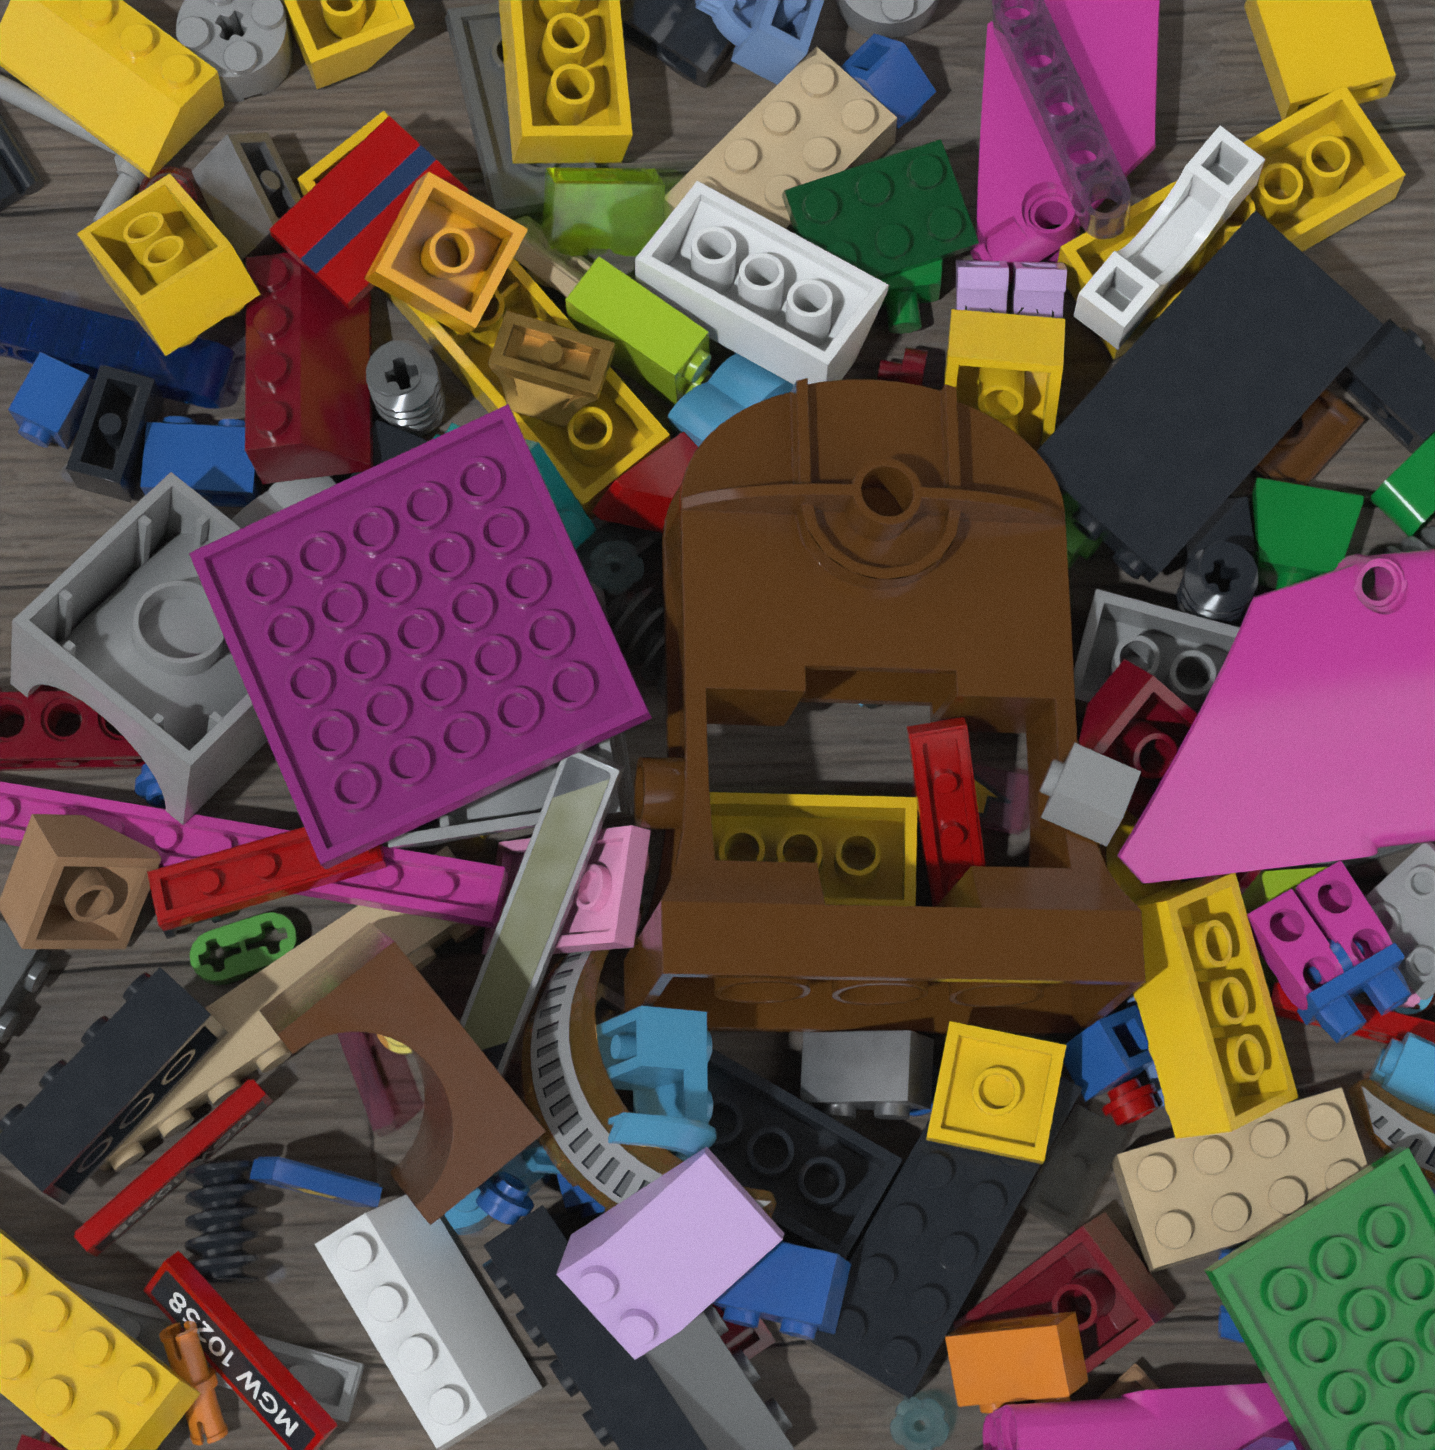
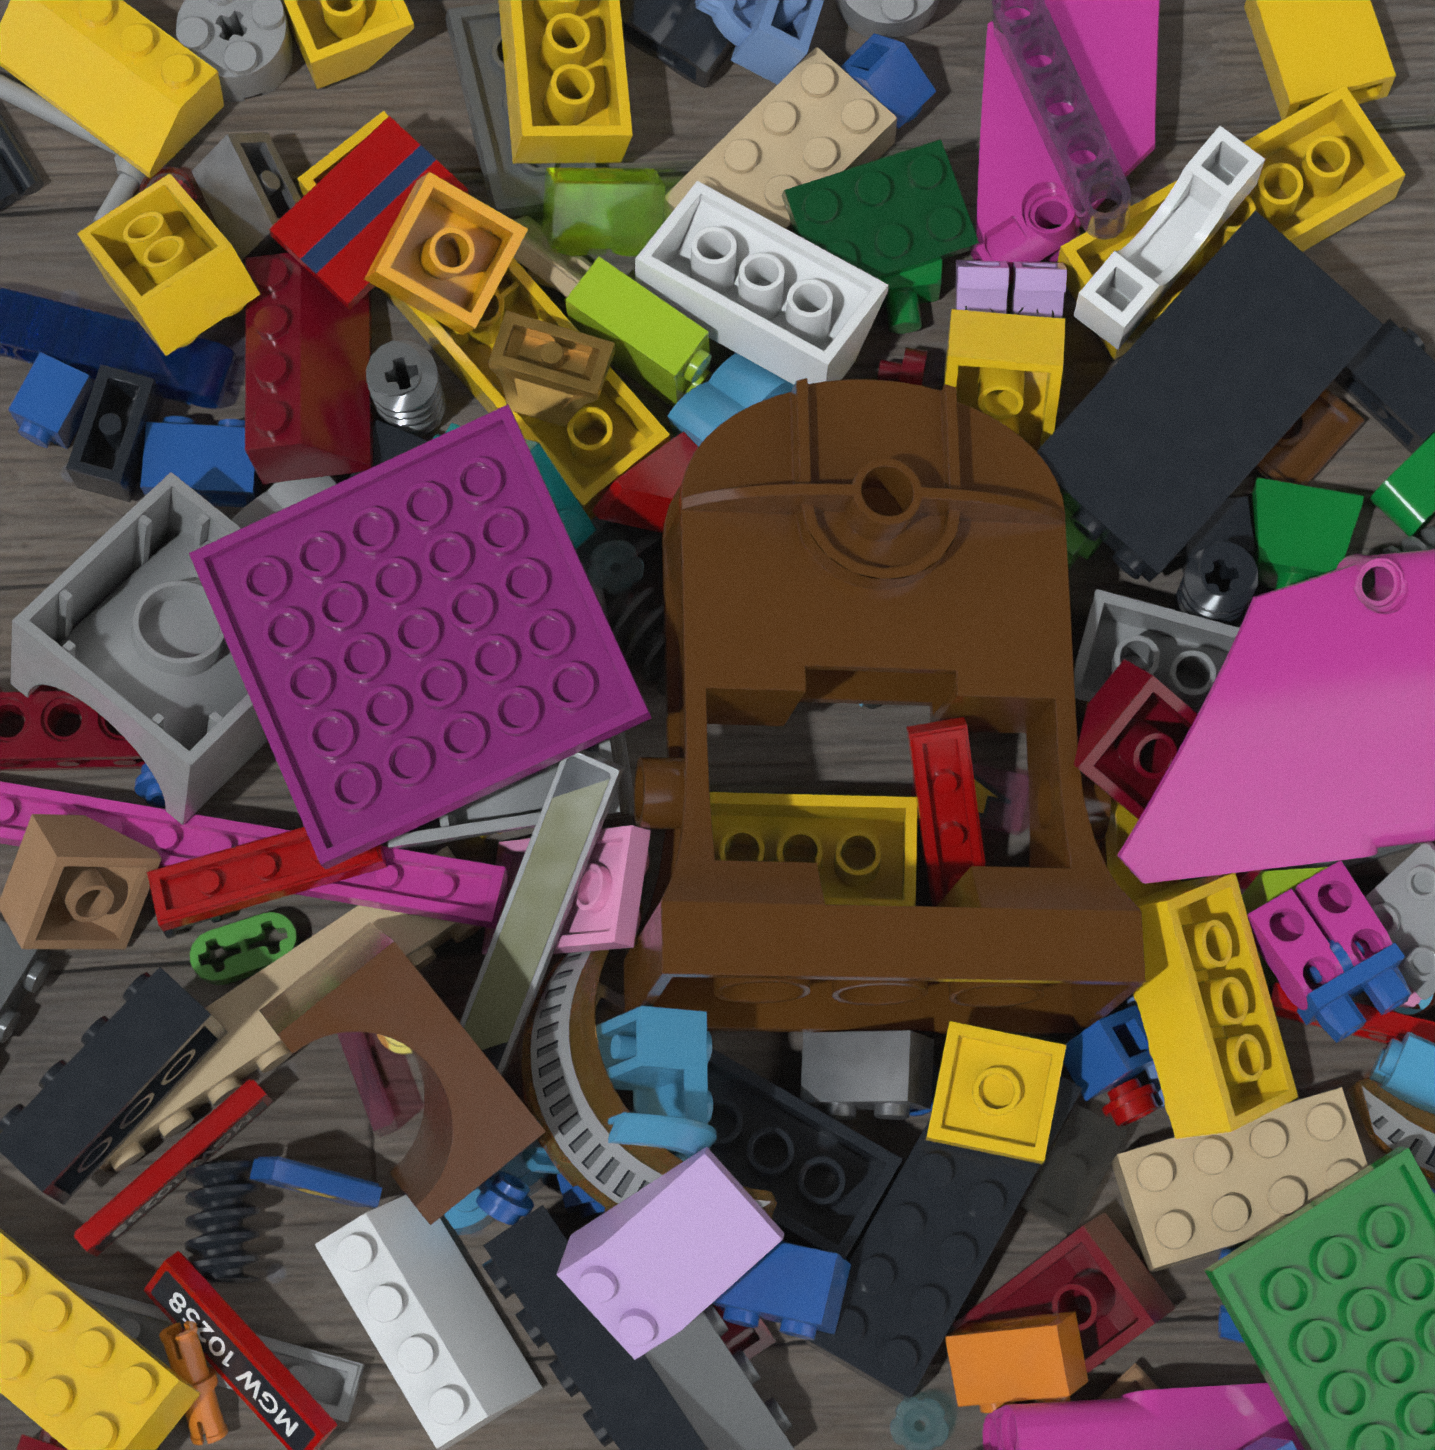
light grey brick [1039,743,1141,847] -> none

